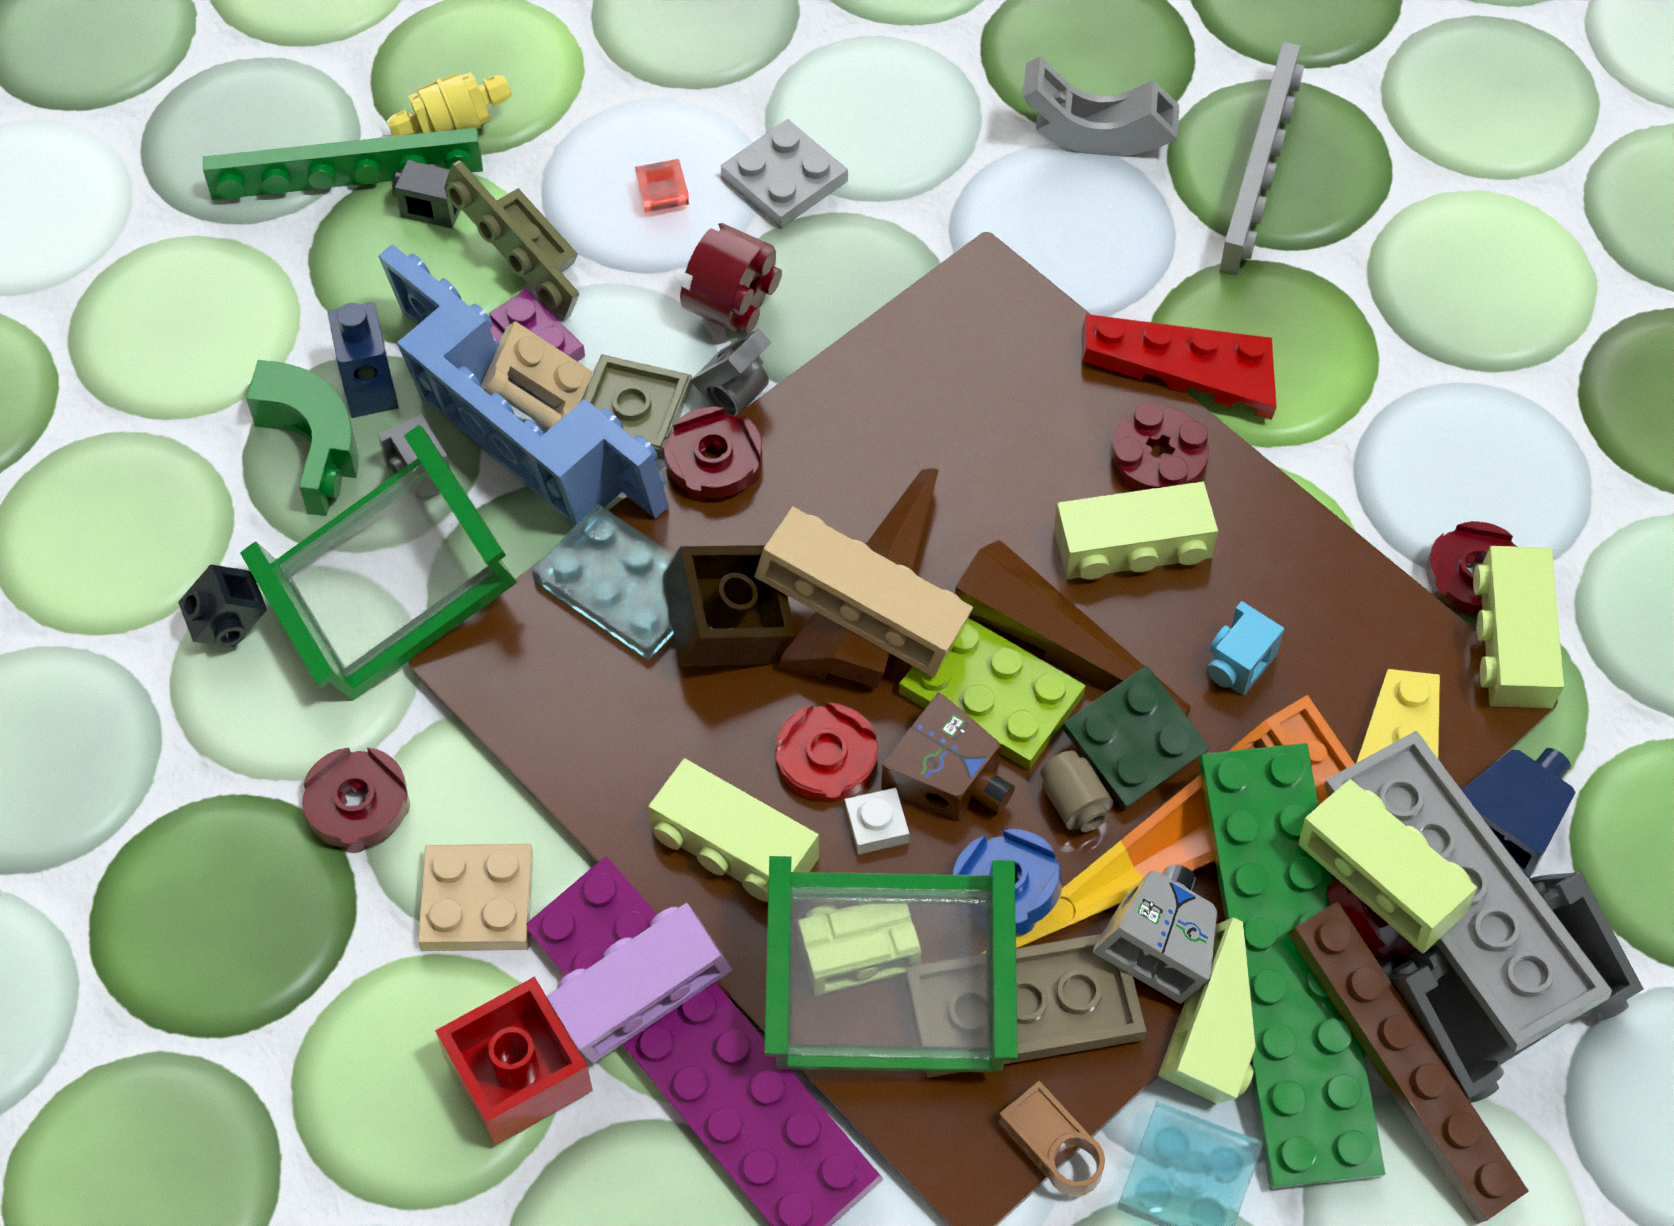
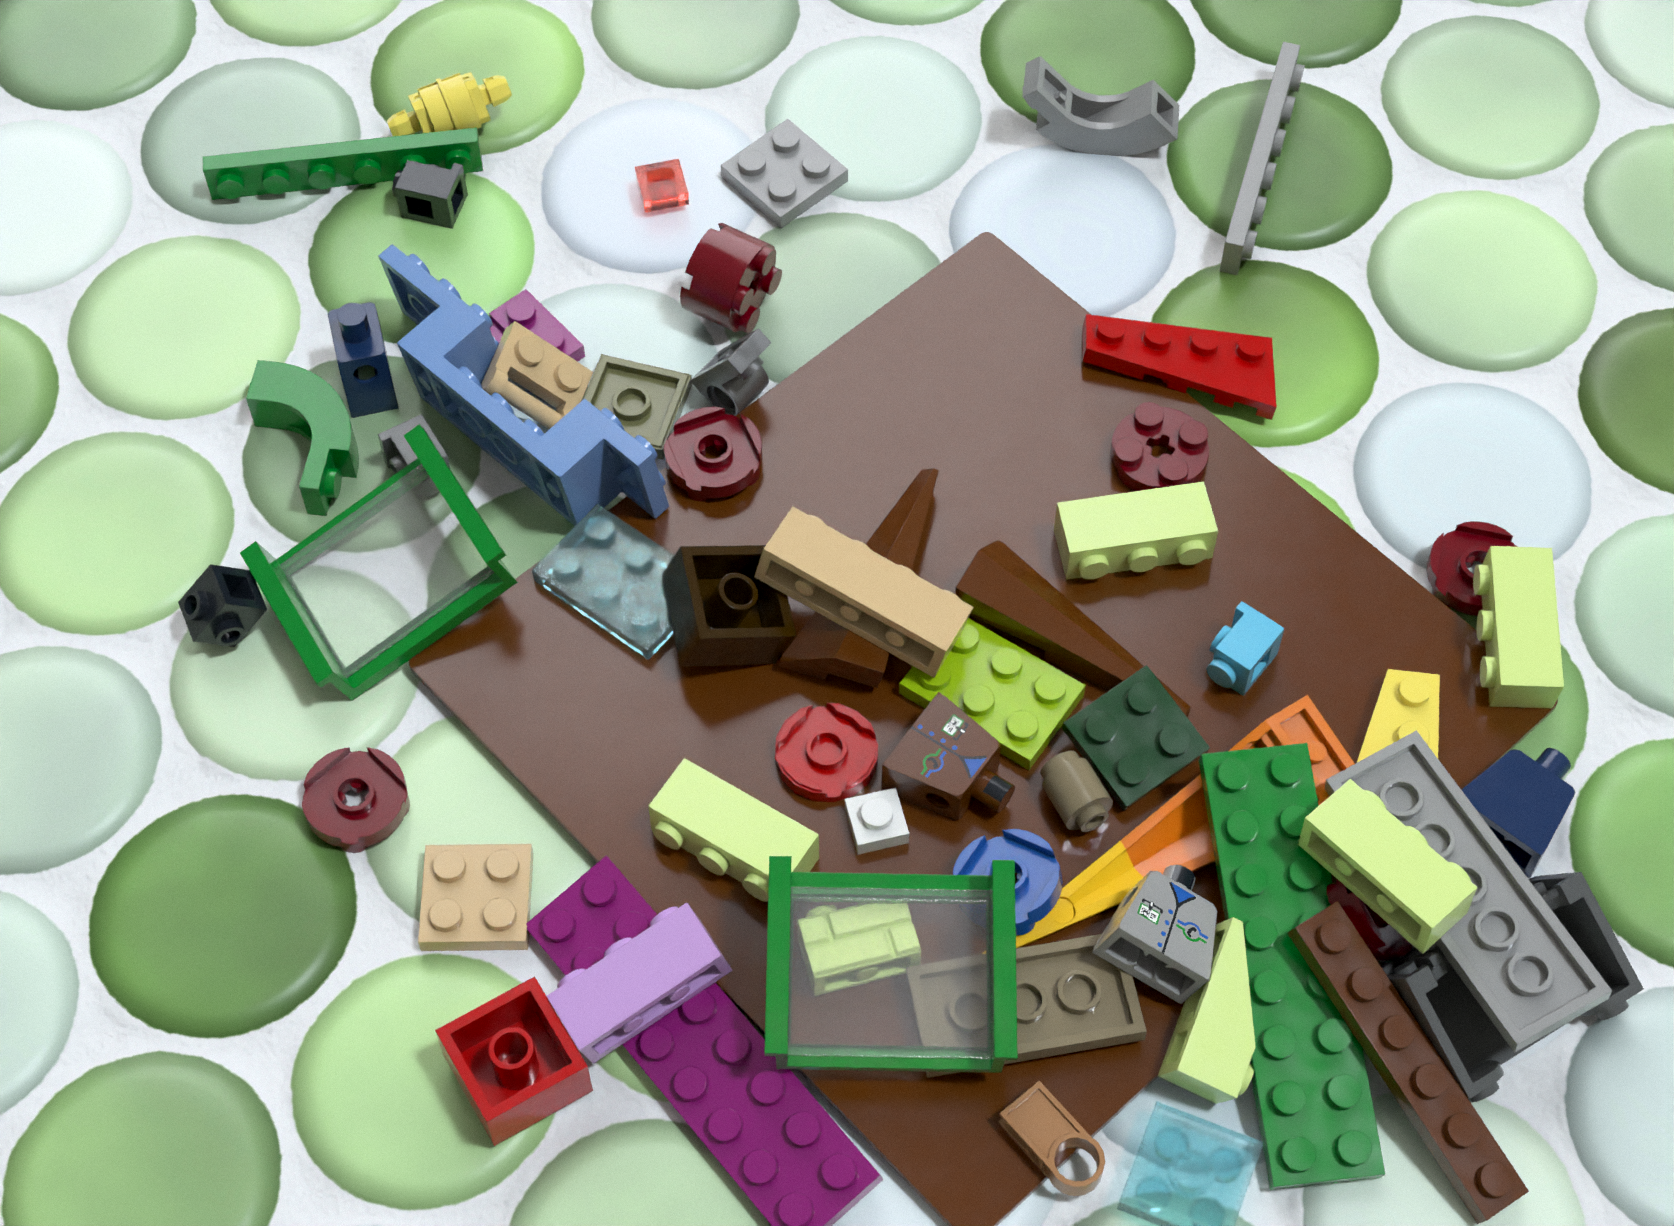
olive bracket [444,160,579,321] -> none

